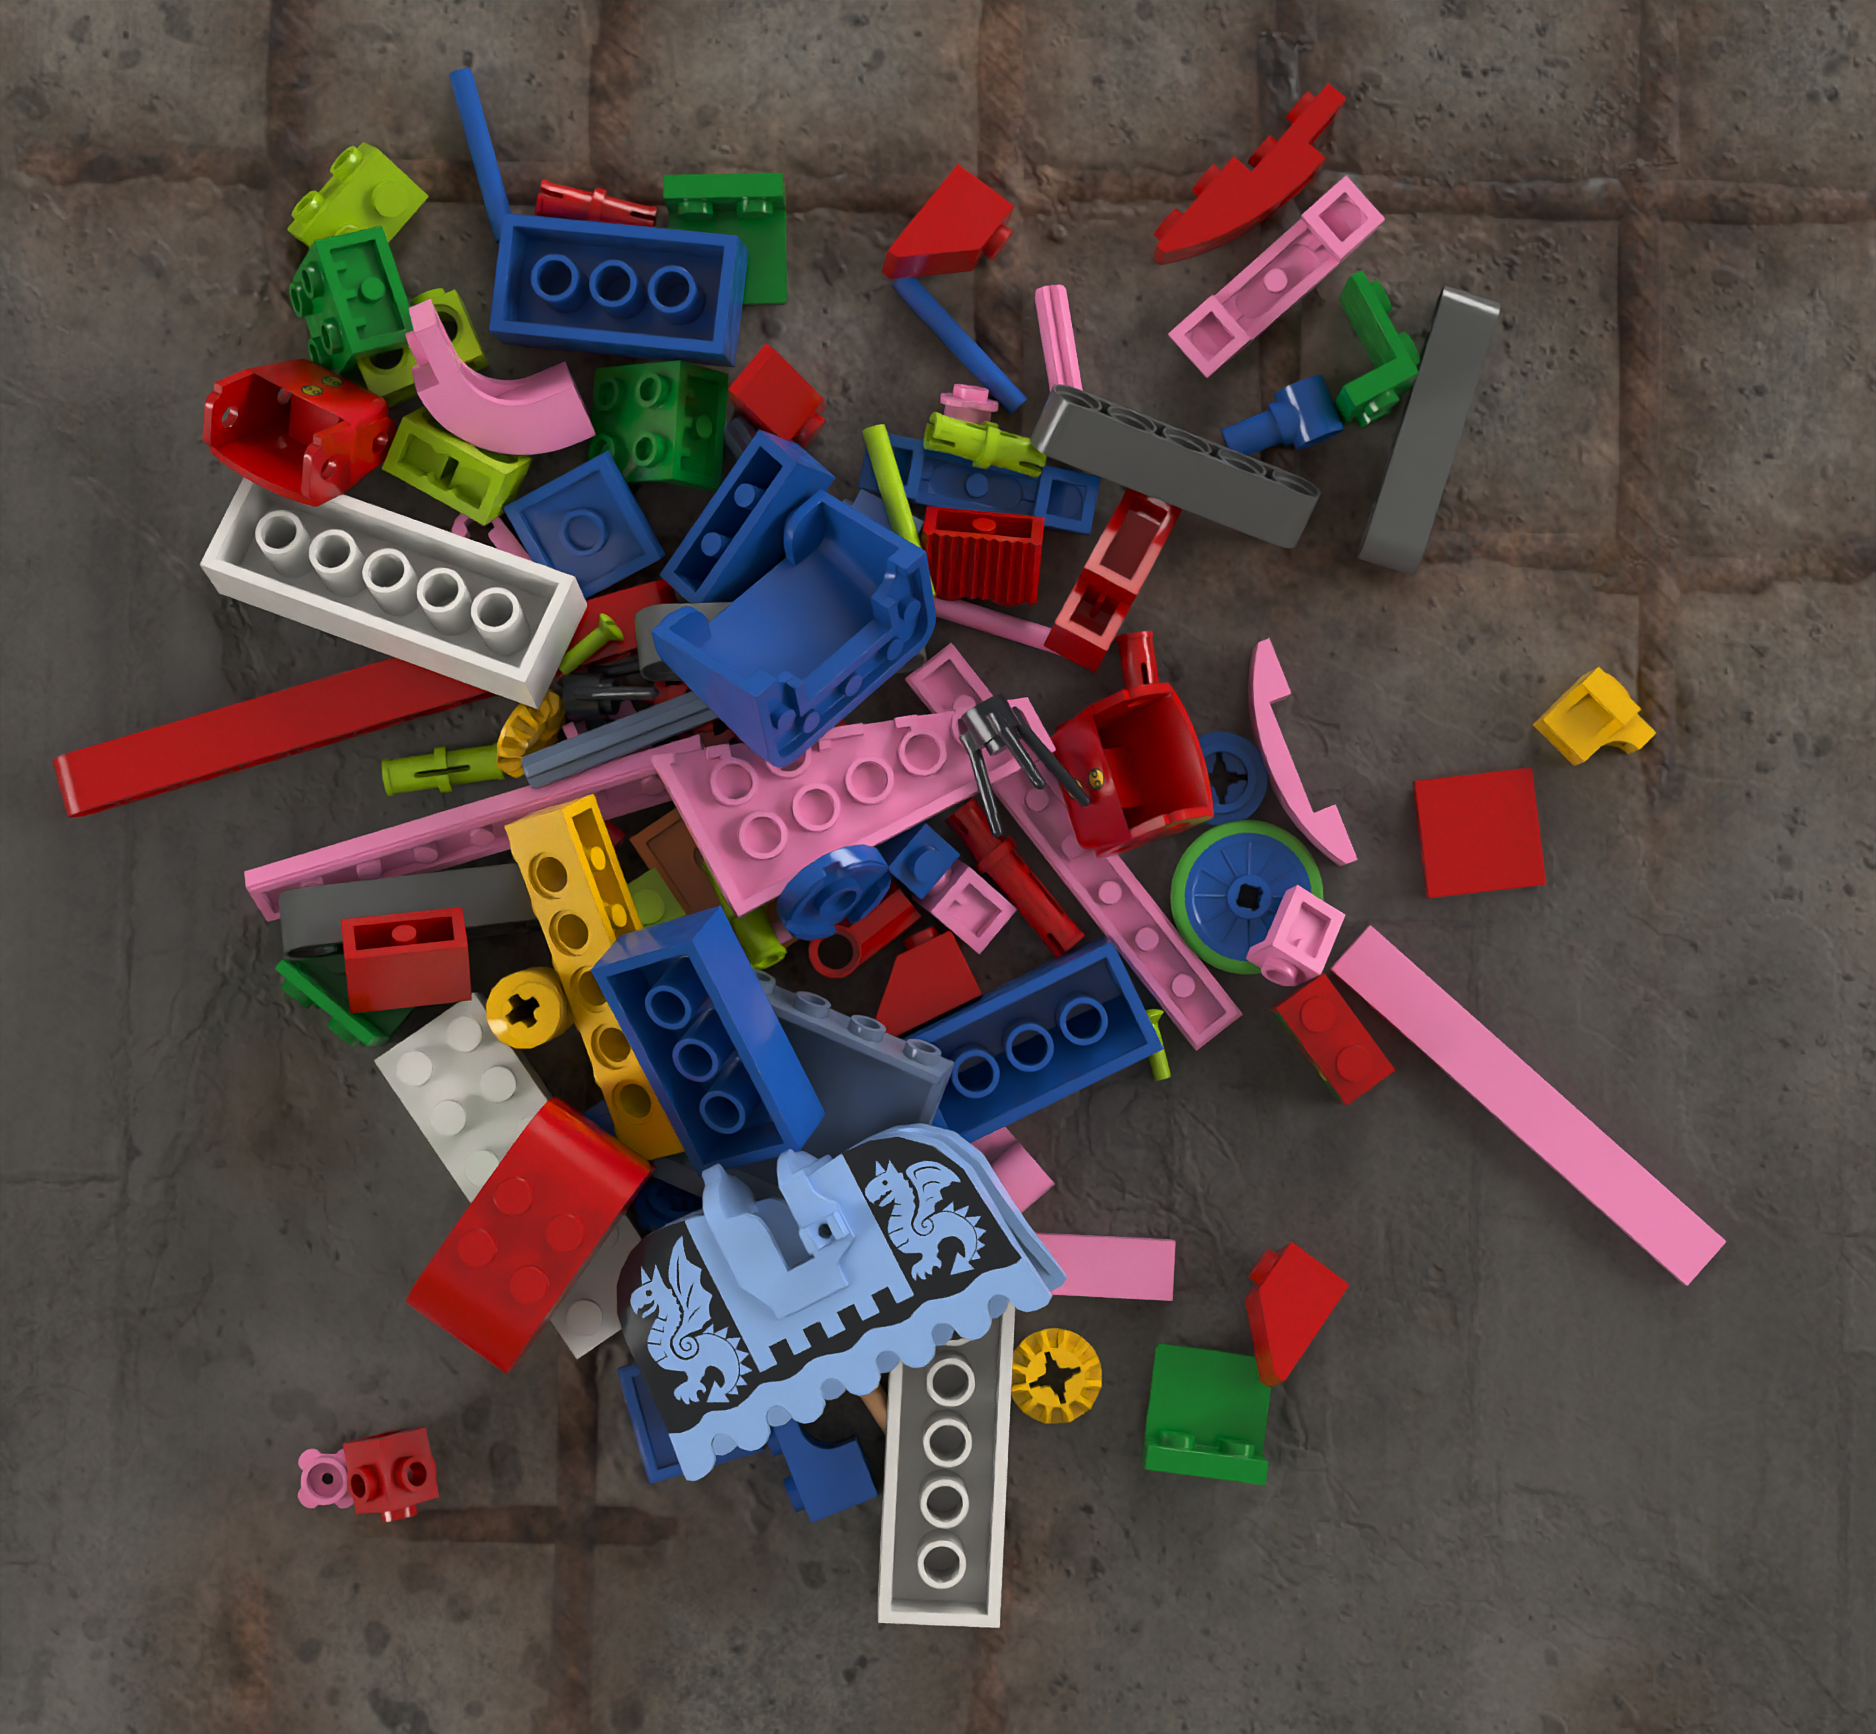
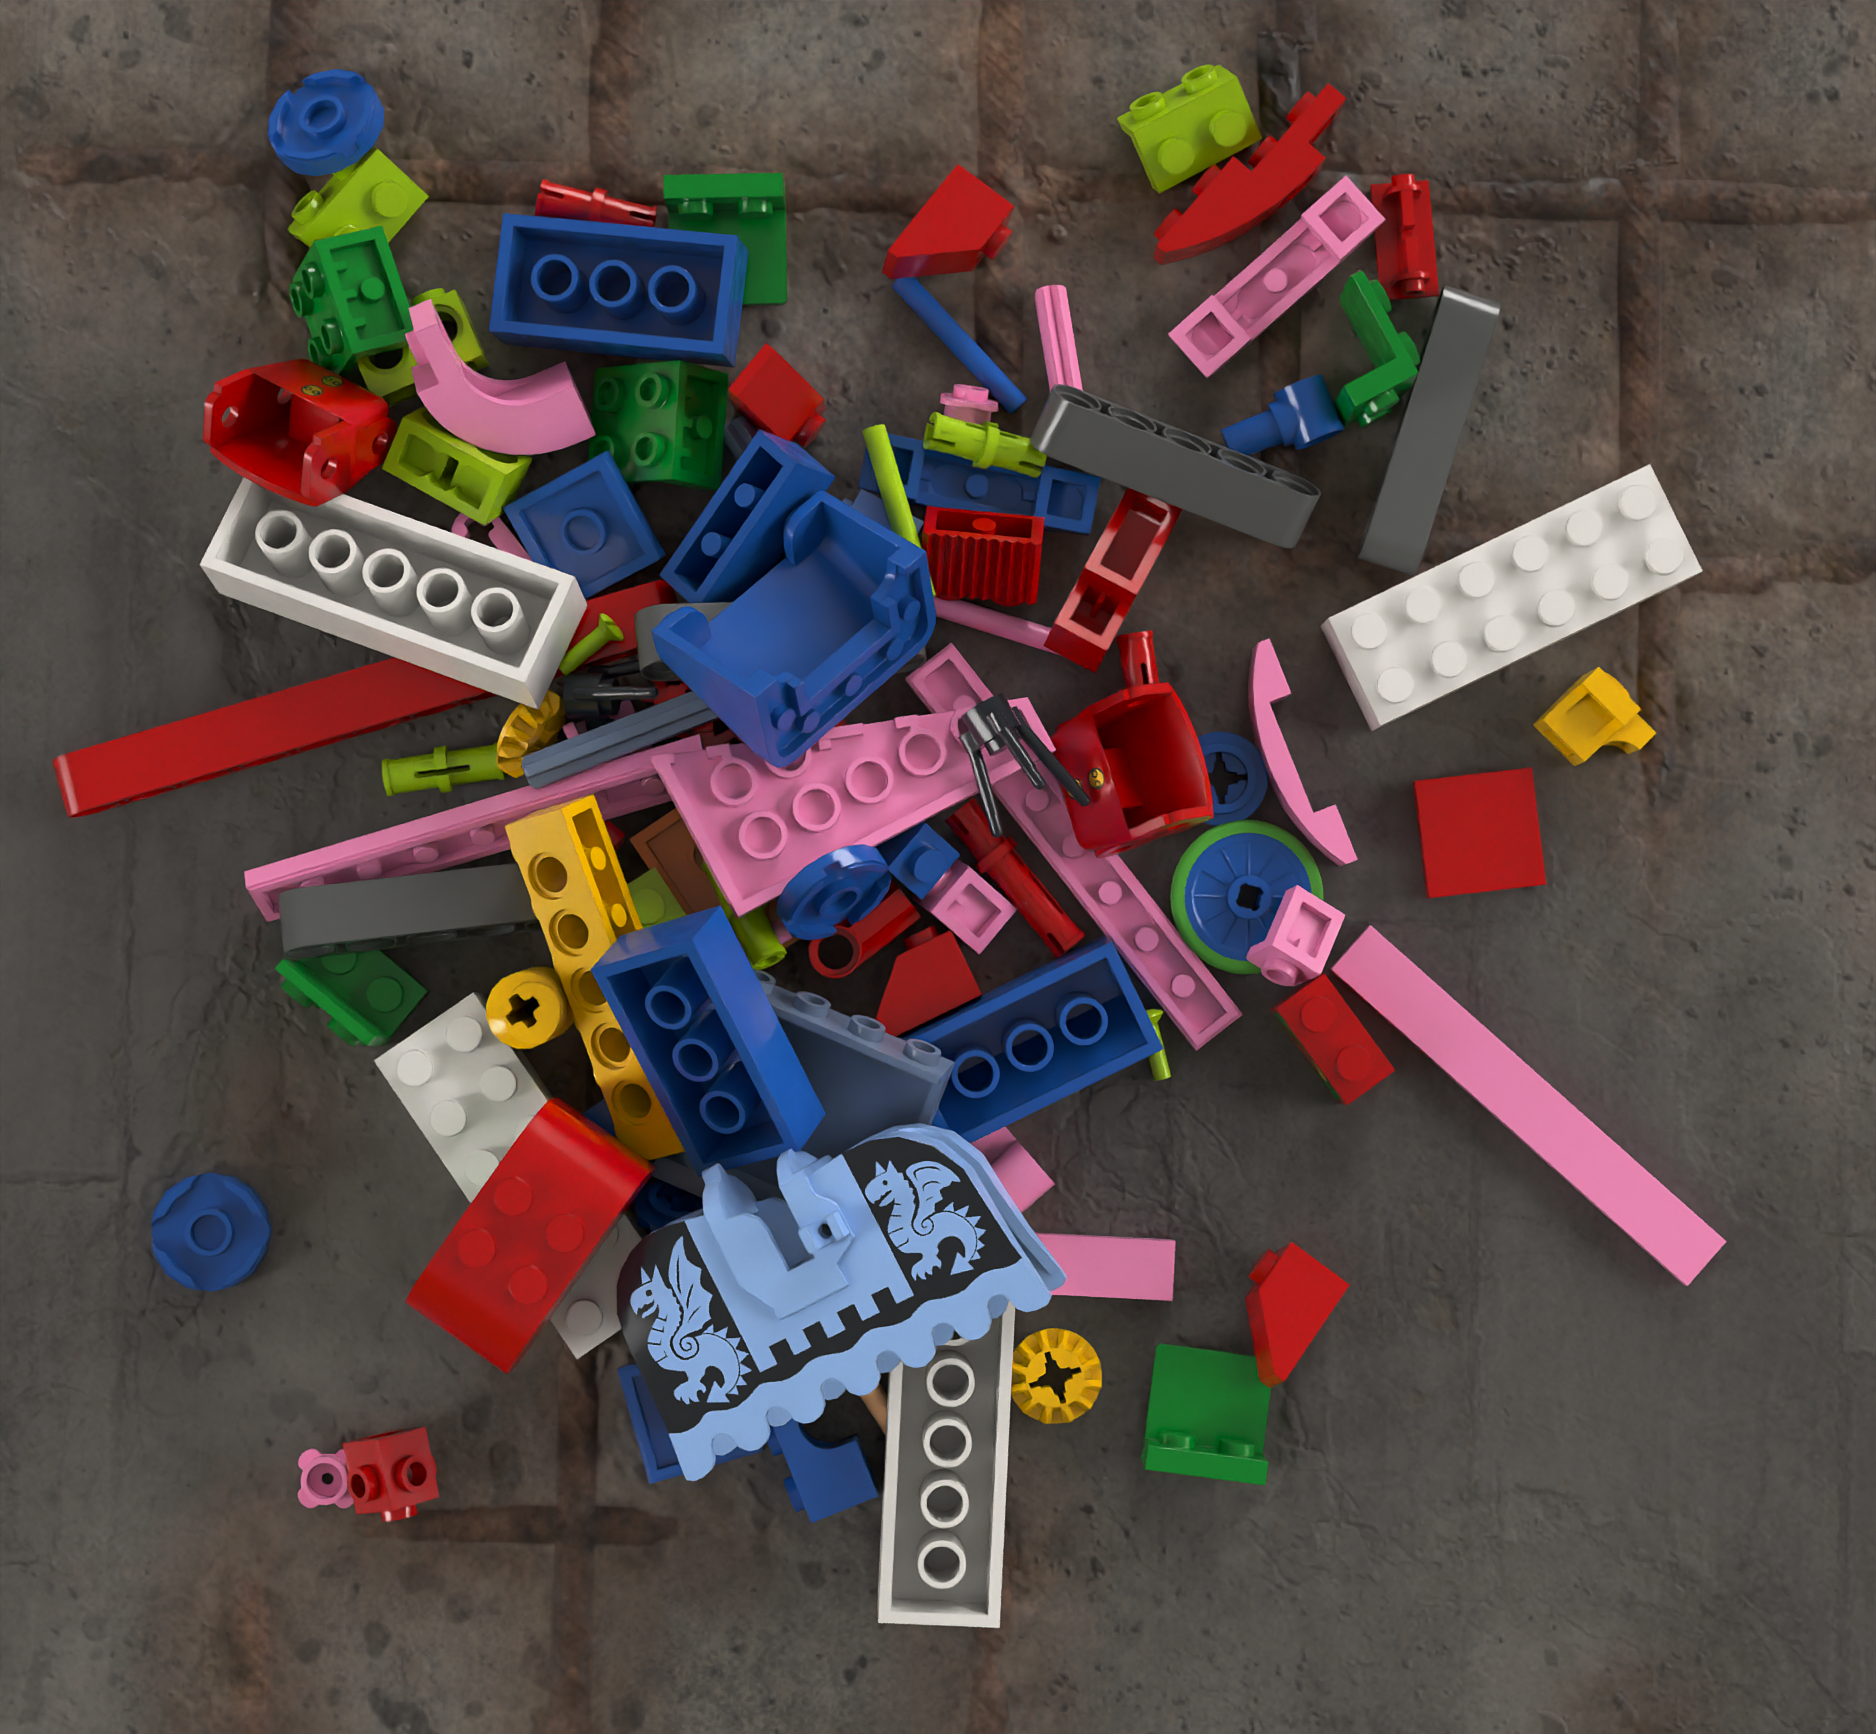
red brick [340,907,472,1014] -> none
blue bar [449,68,511,244] -> none
none -> blue tile [151,1172,272,1291]
none -> blue tile [267,69,384,176]
none -> lime bracket [1117,64,1262,194]
none -> white brick [1320,464,1702,731]
none -> red hinge [1370,174,1439,301]

